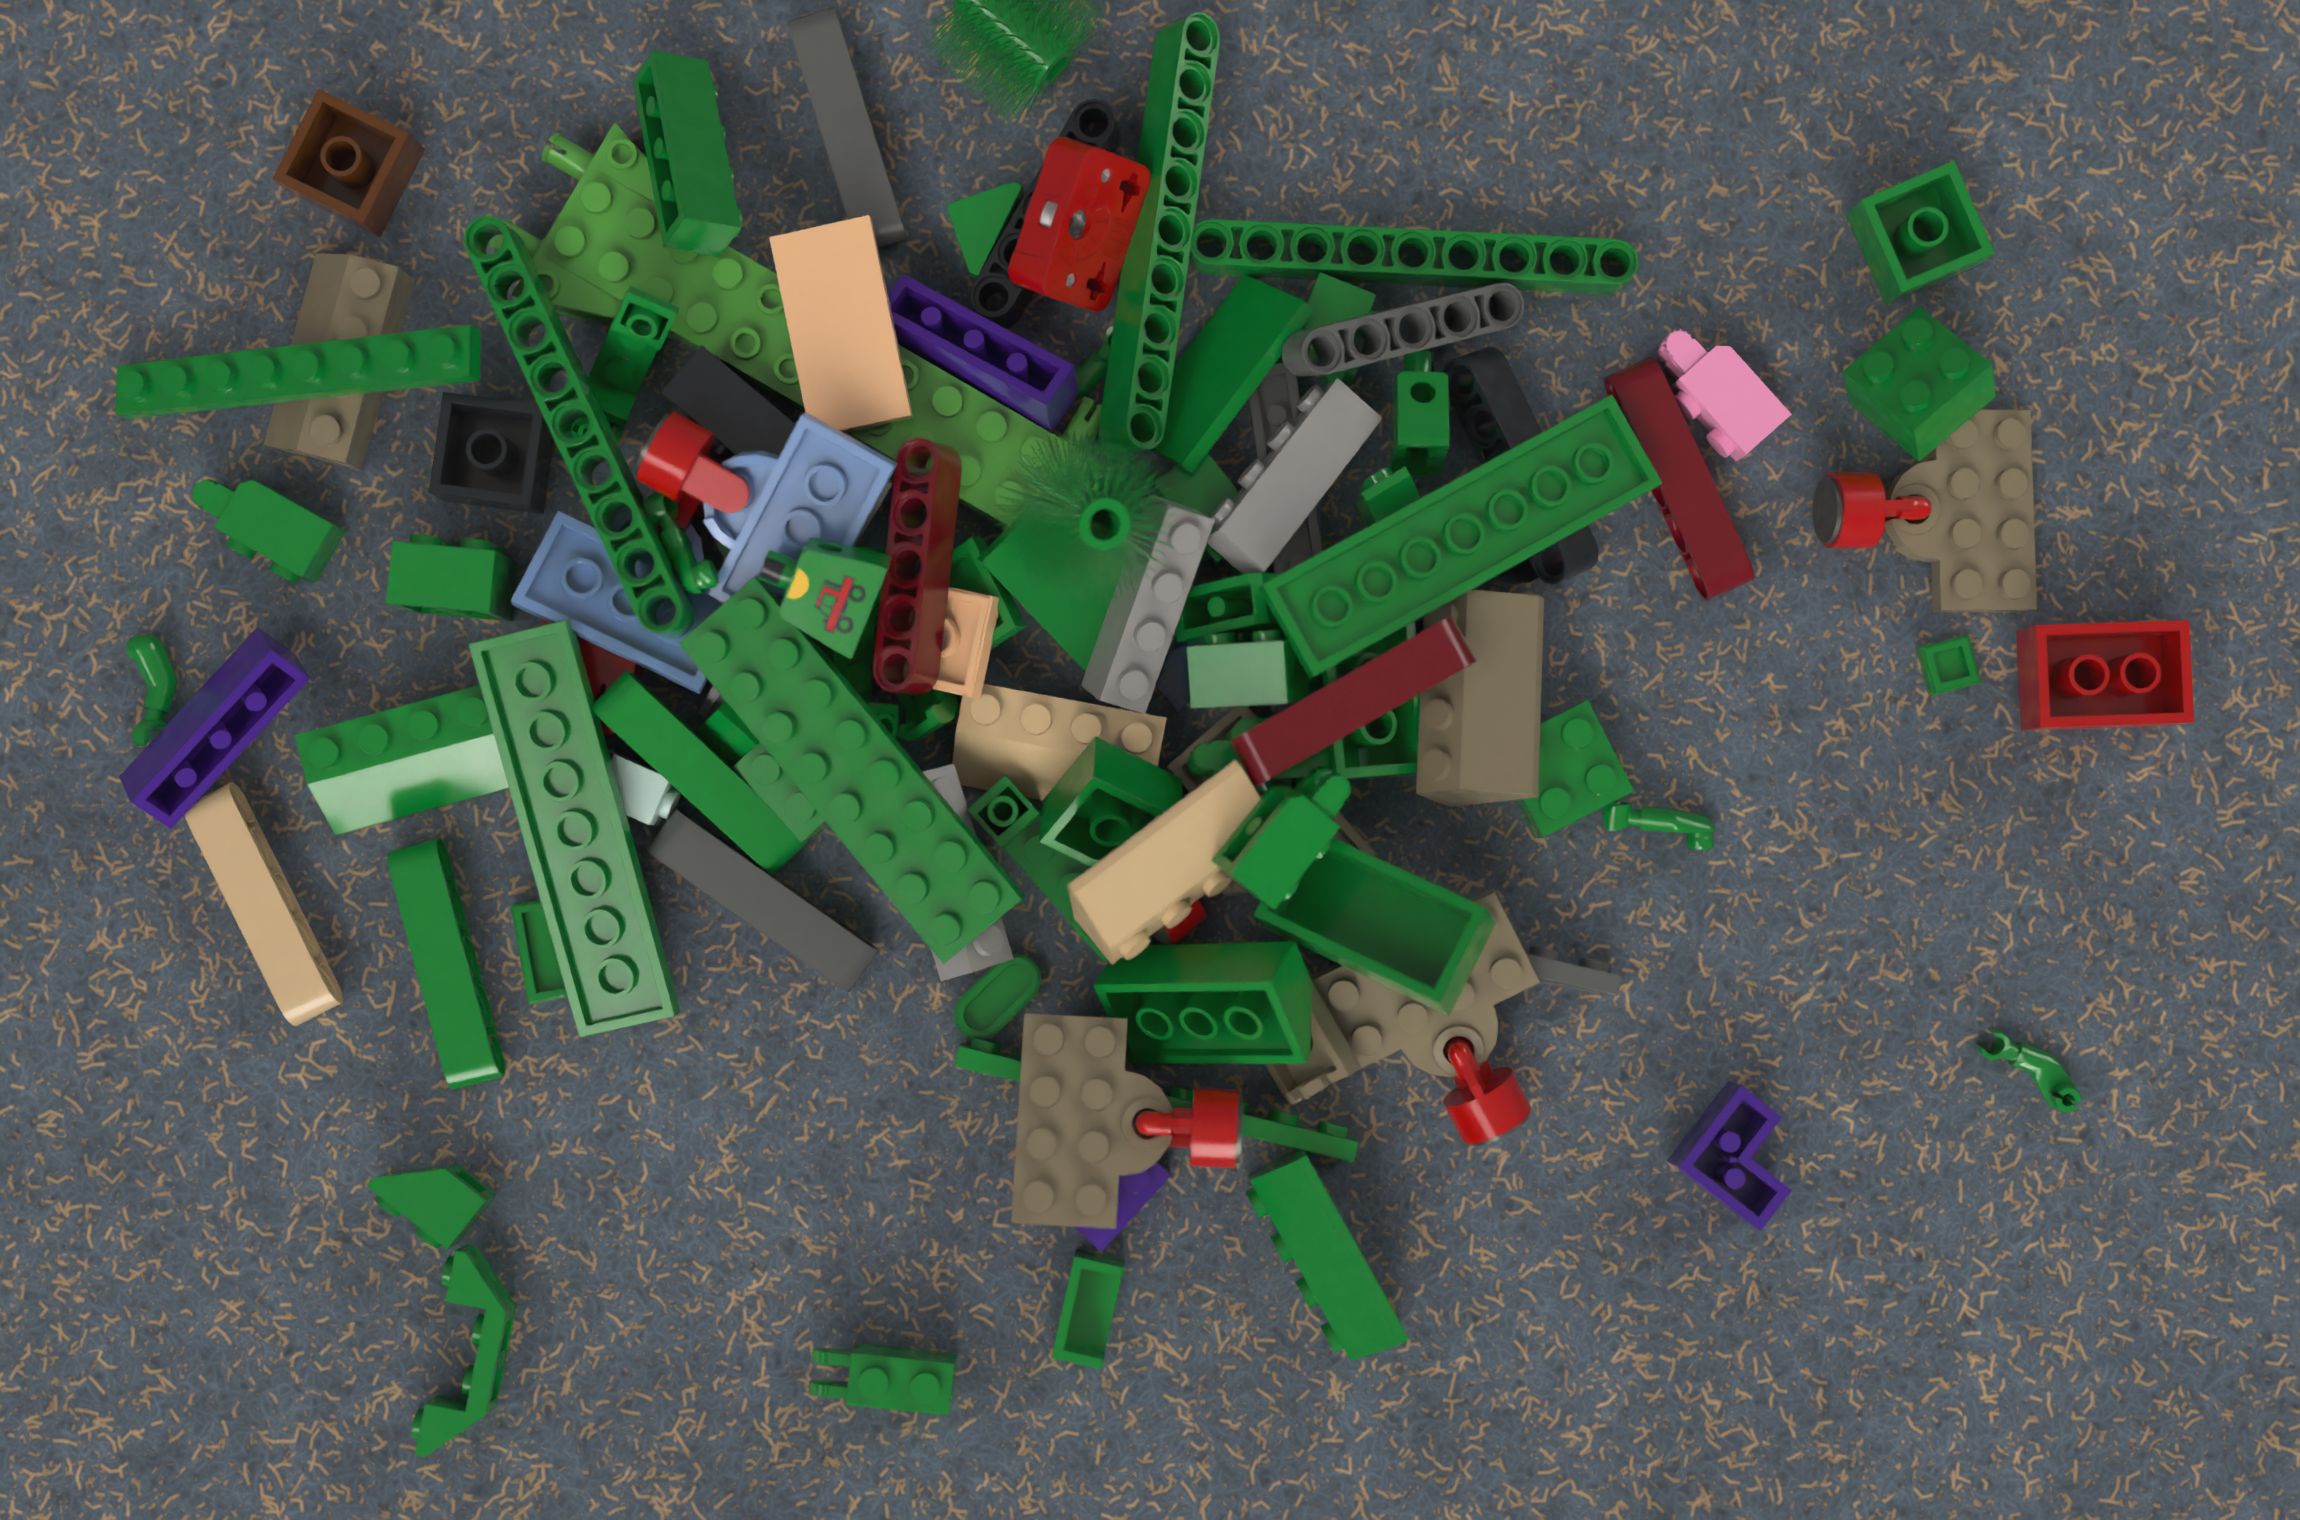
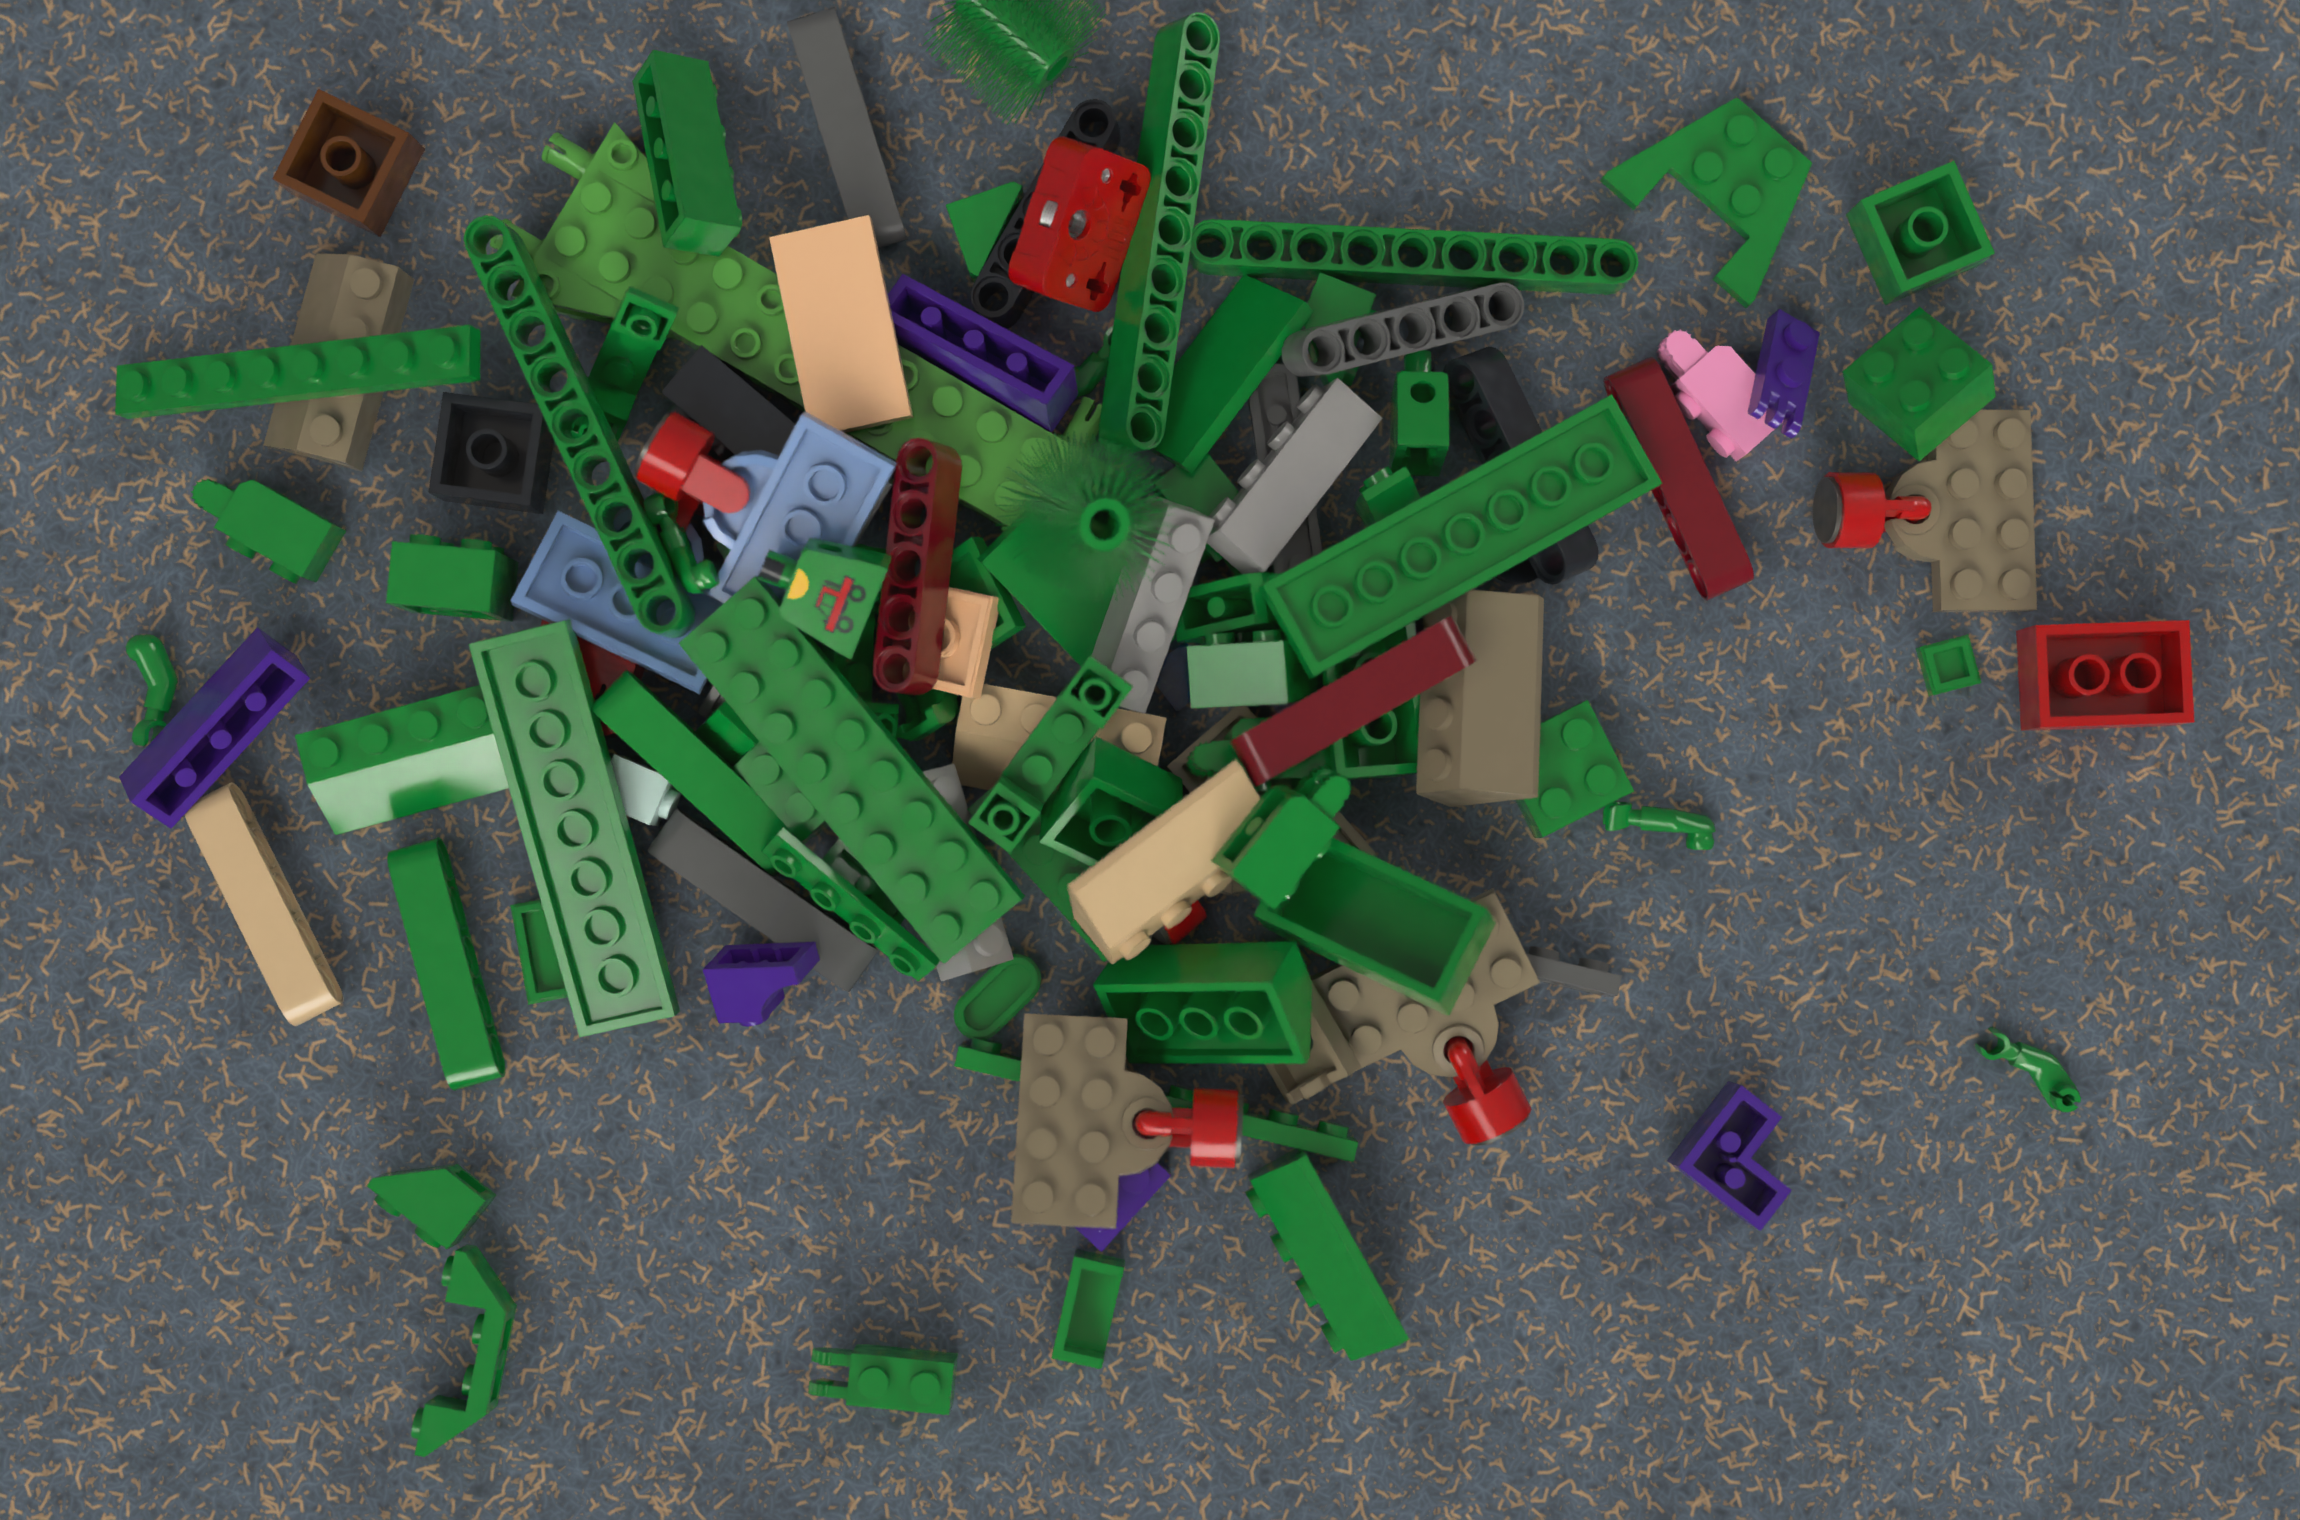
none -> dark purple arch [703,942,820,1027]
none -> green bracket [761,828,940,981]
none -> green slope [968,655,1133,853]
none -> green wing [1600,97,1812,308]
none -> dark purple hinge [1748,309,1820,439]

